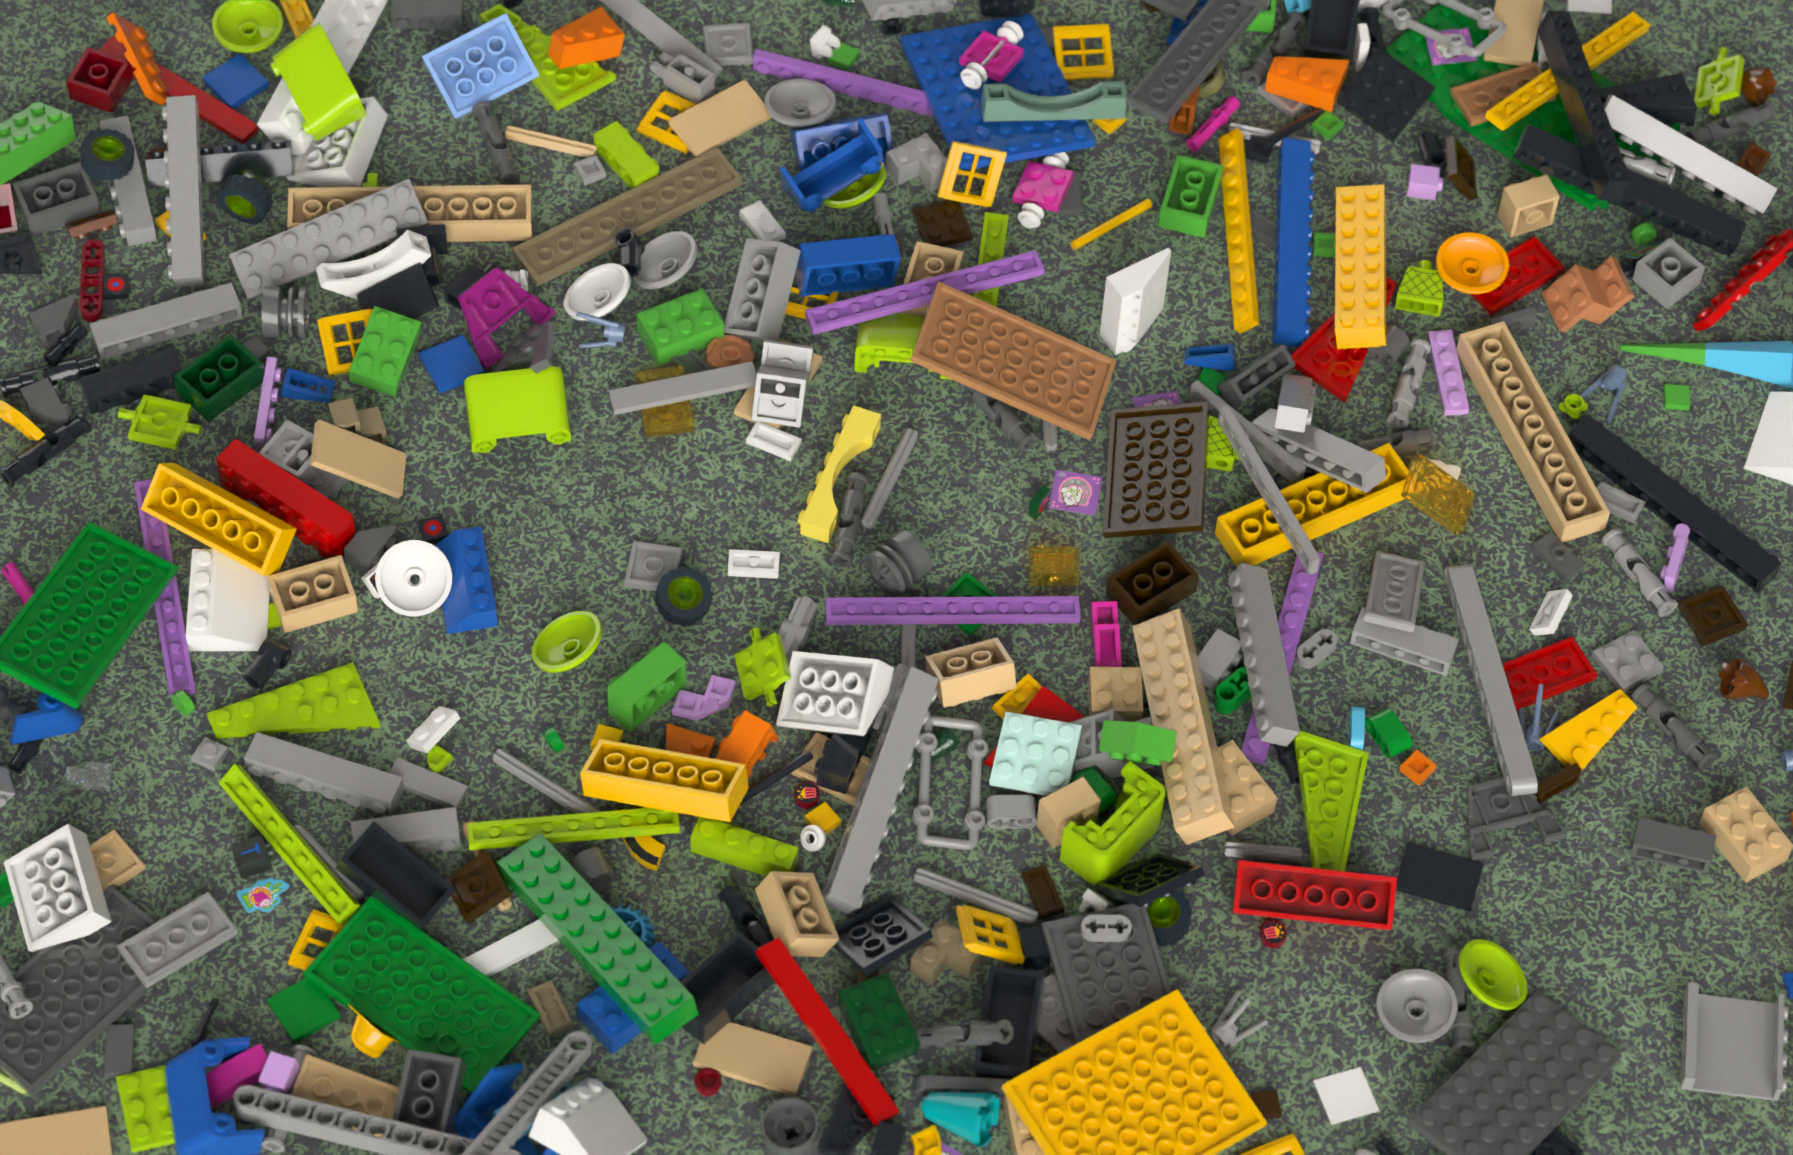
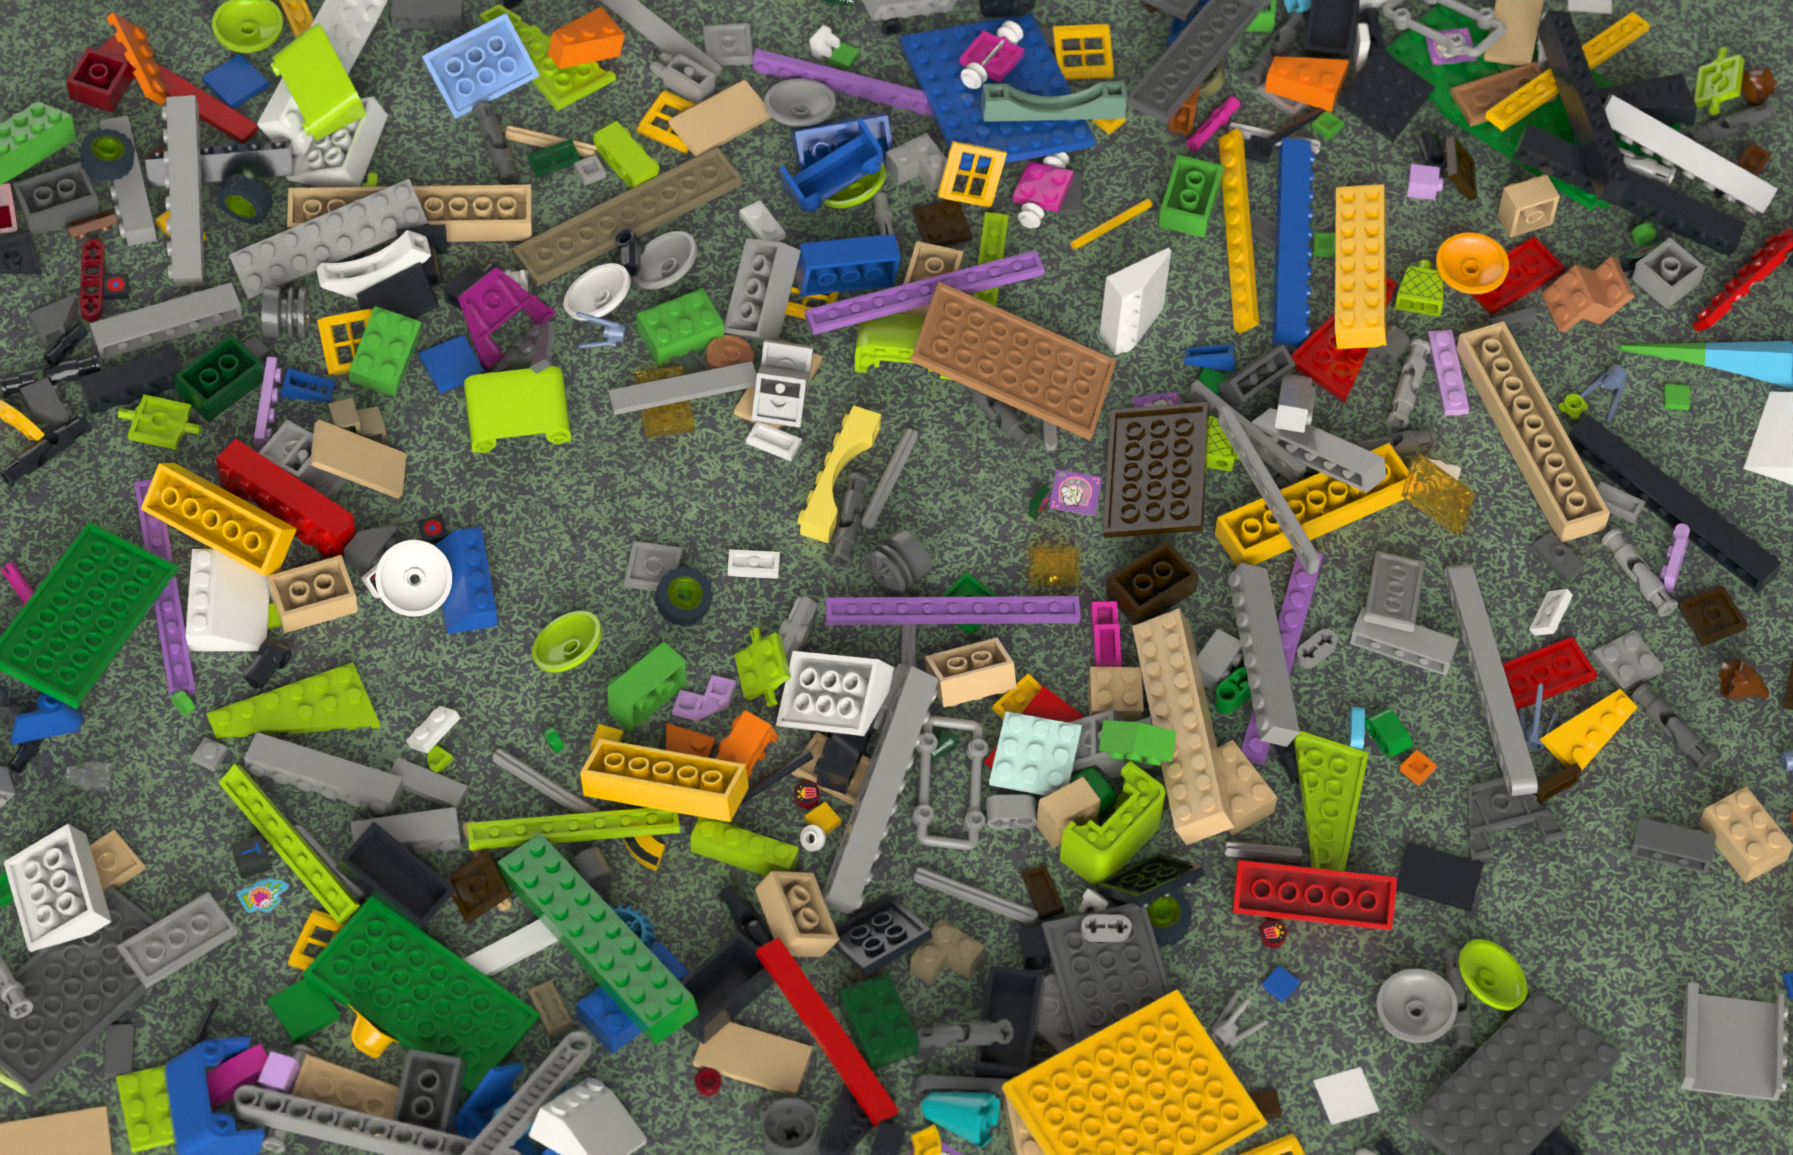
yellow piece [956,905,1024,964] -> none
none -> dark green plate [527,139,580,179]
none -> blue tile [1262,966,1300,1003]

